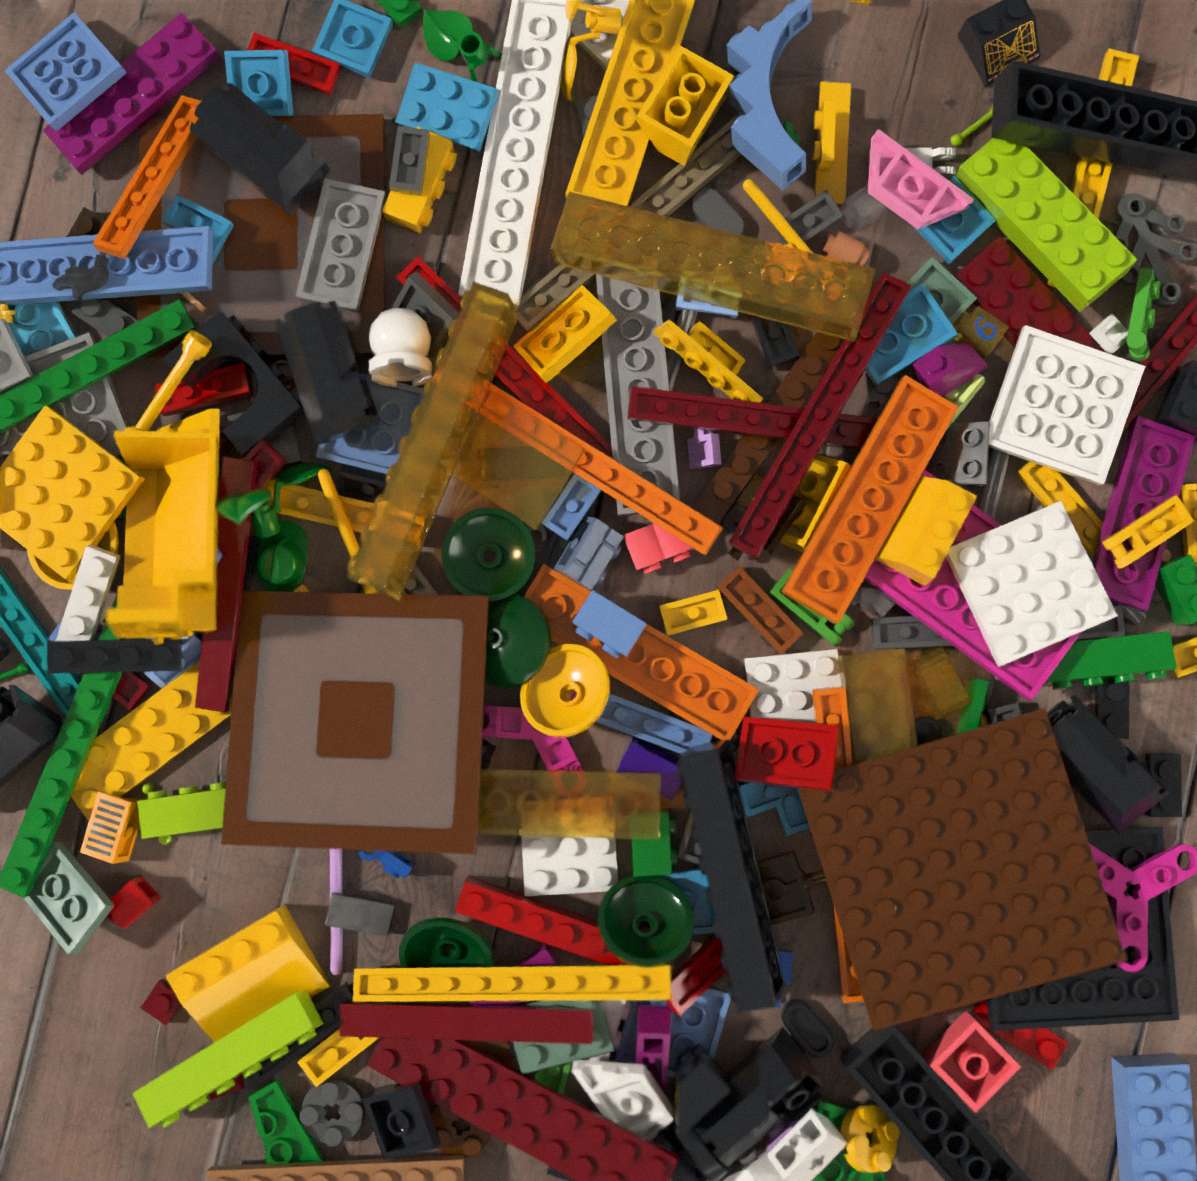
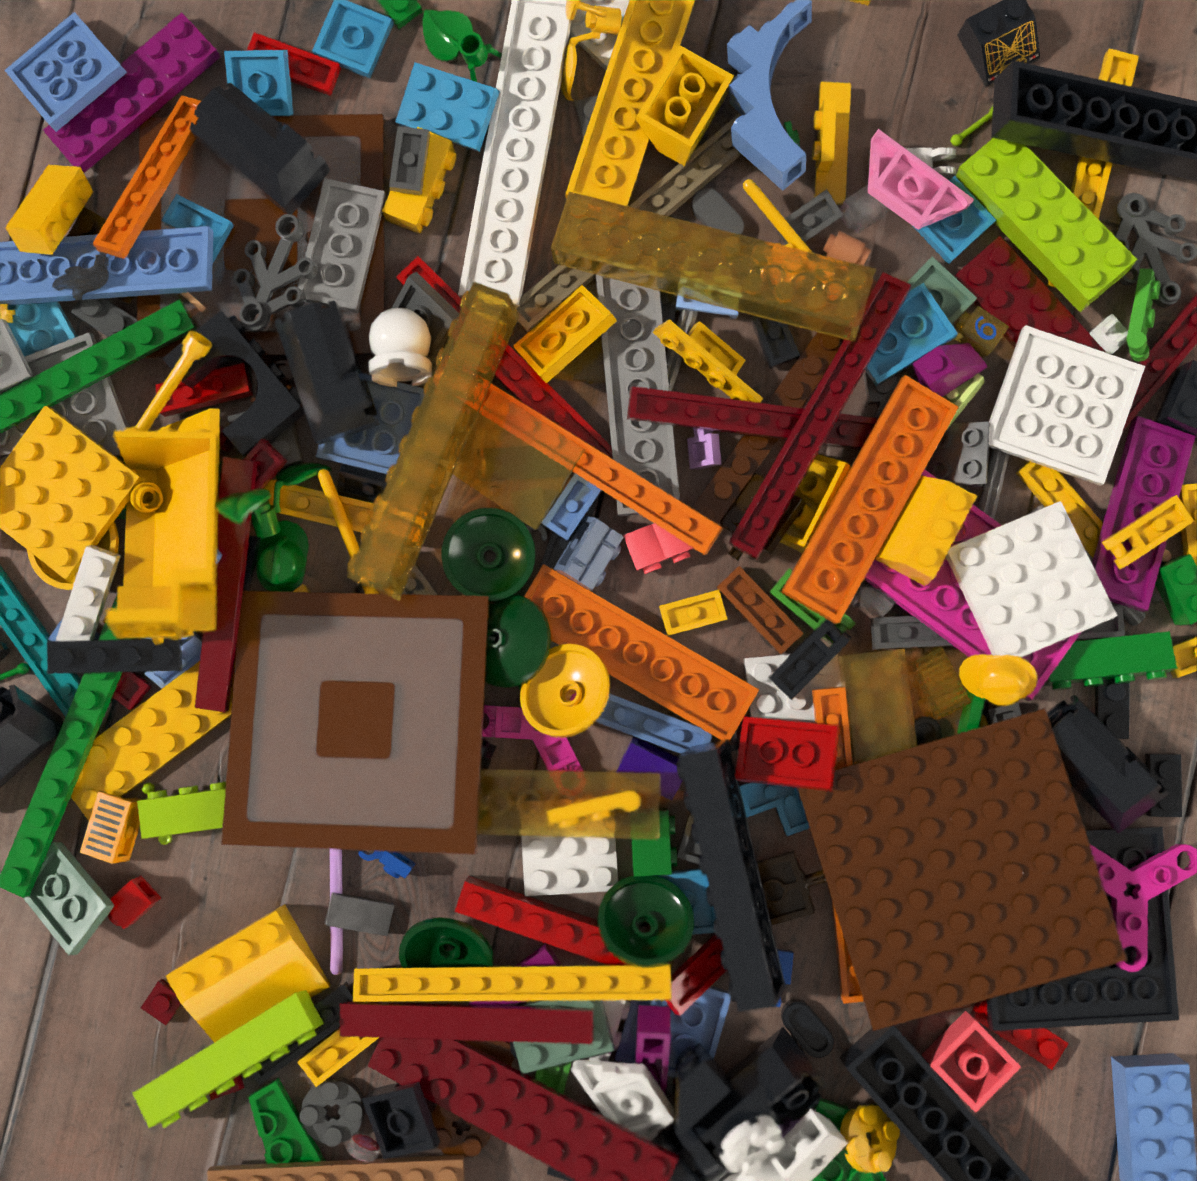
medium blue brick [572,590,647,659] -> none
none -> yellow brick [5,165,94,255]
none -> yellow plate [130,481,163,513]
none -> dark grey plant [233,214,318,332]
none -> clear tile [347,1133,380,1162]
none -> yellow plate [547,791,641,828]
none -> white plate [719,1115,785,1176]
none -> black plate [768,618,852,700]
none -> yellow piece [959,654,1037,706]

